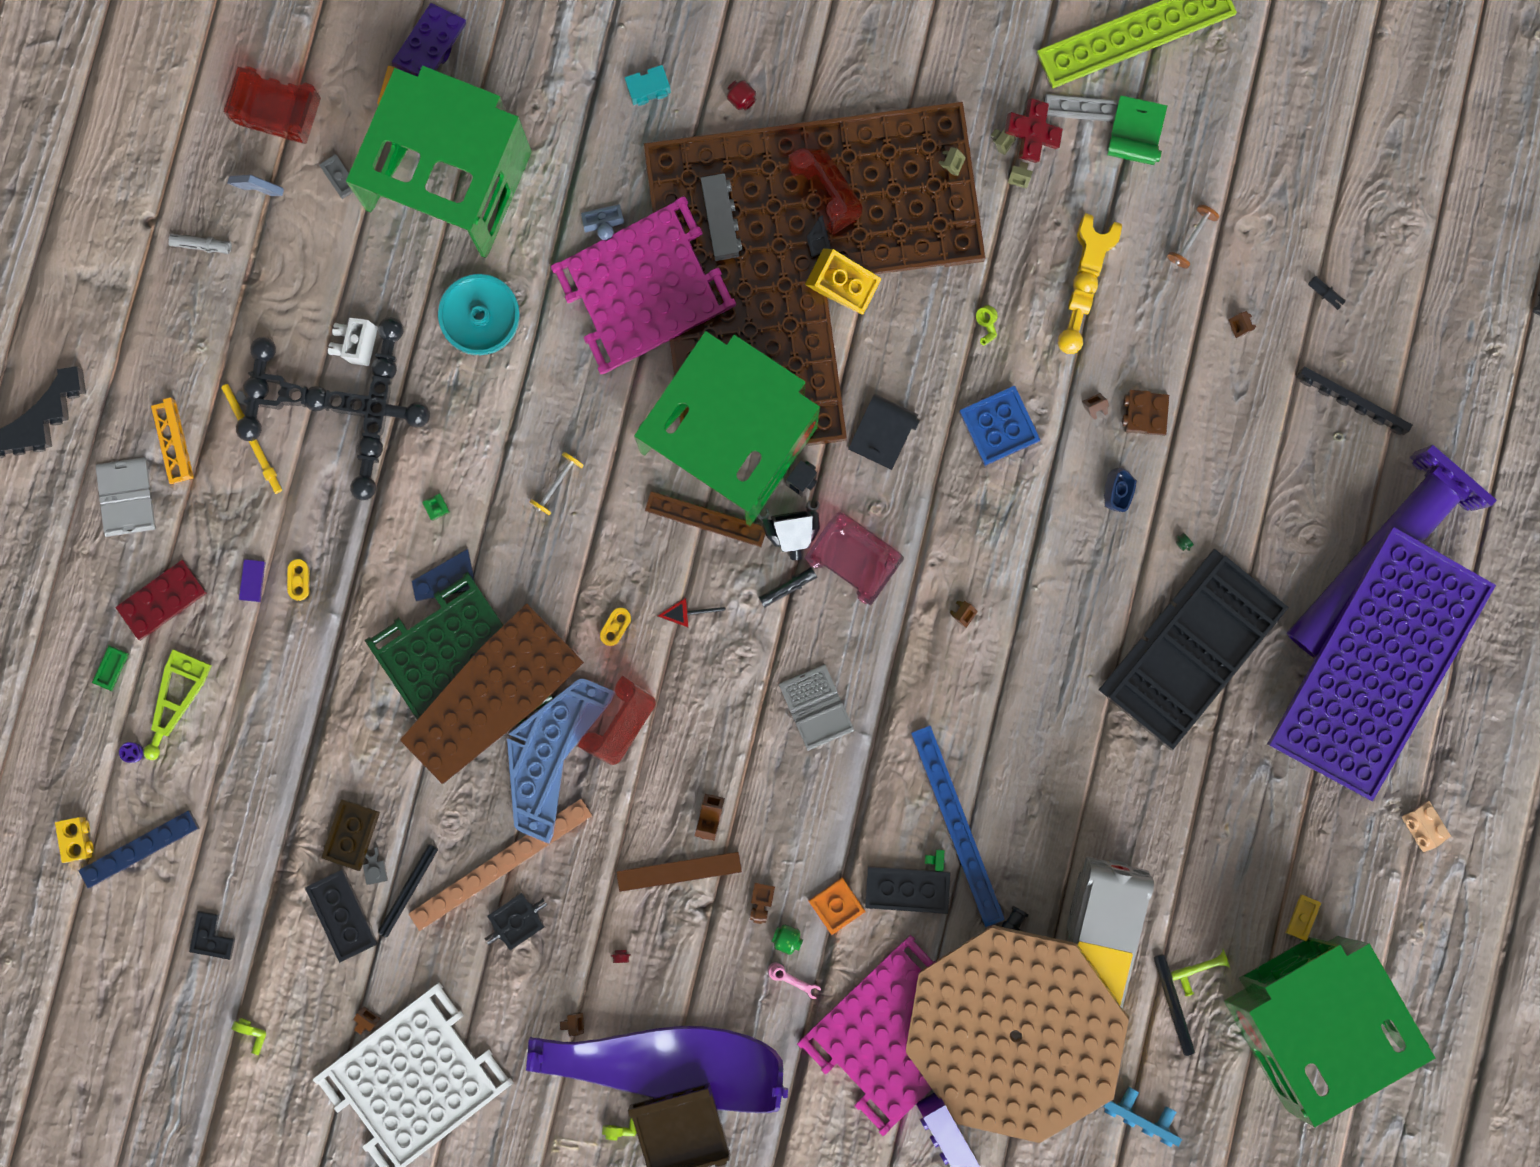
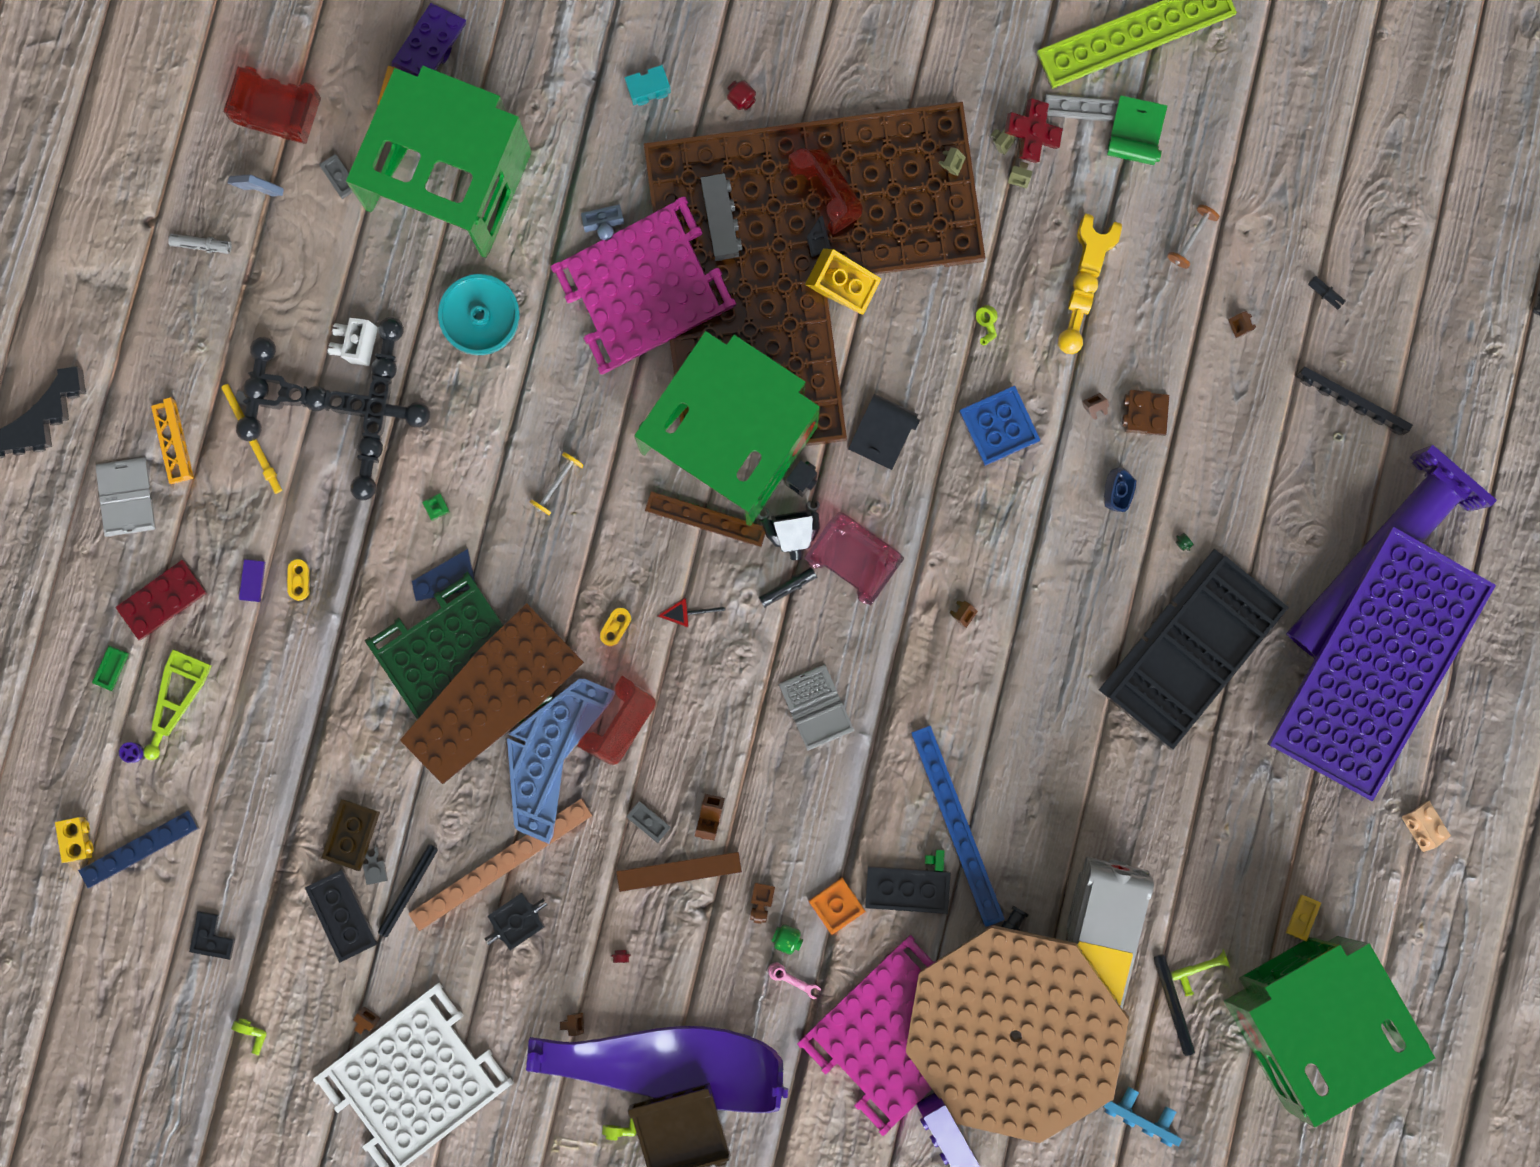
none -> dark grey plate [626,801,671,843]

